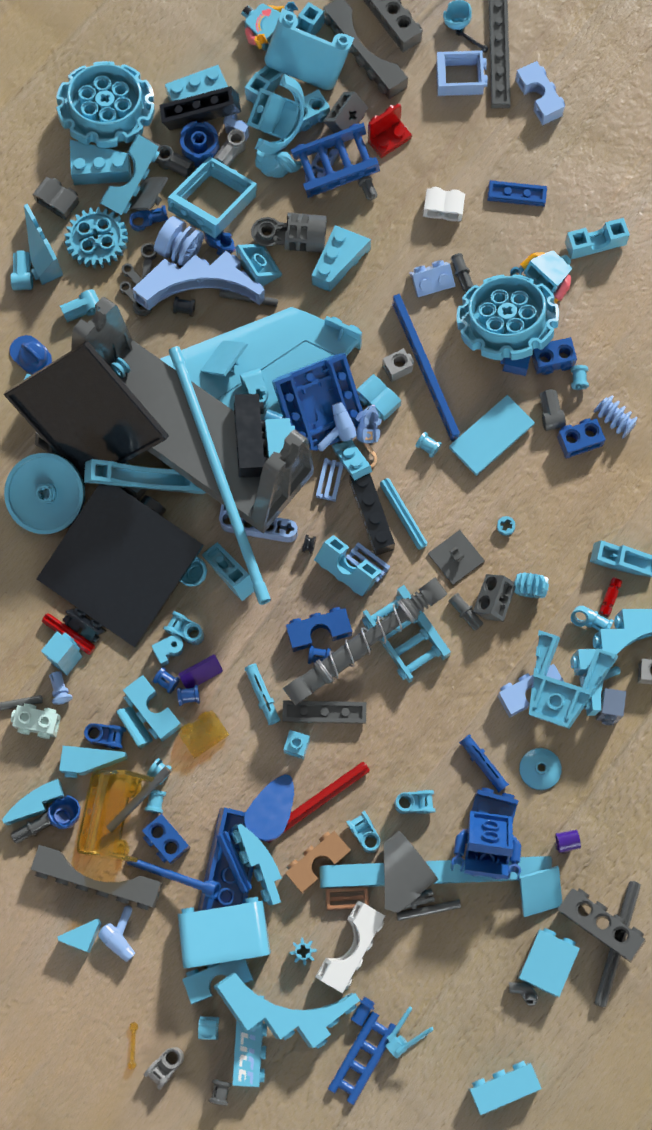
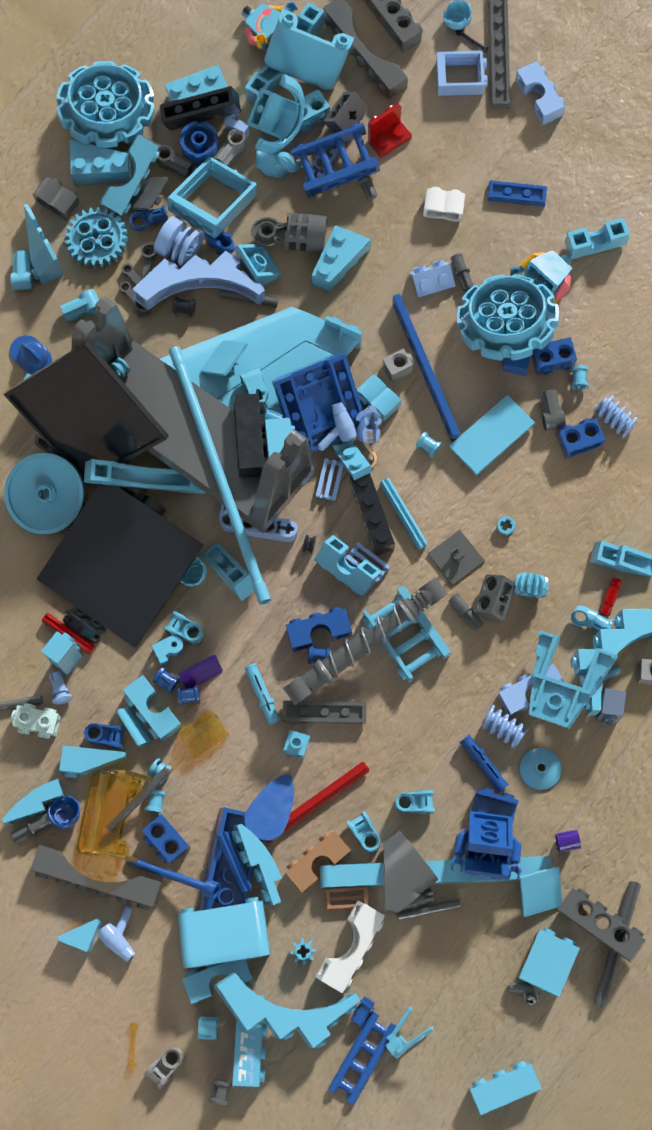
none -> light blue piece [482,705,529,748]

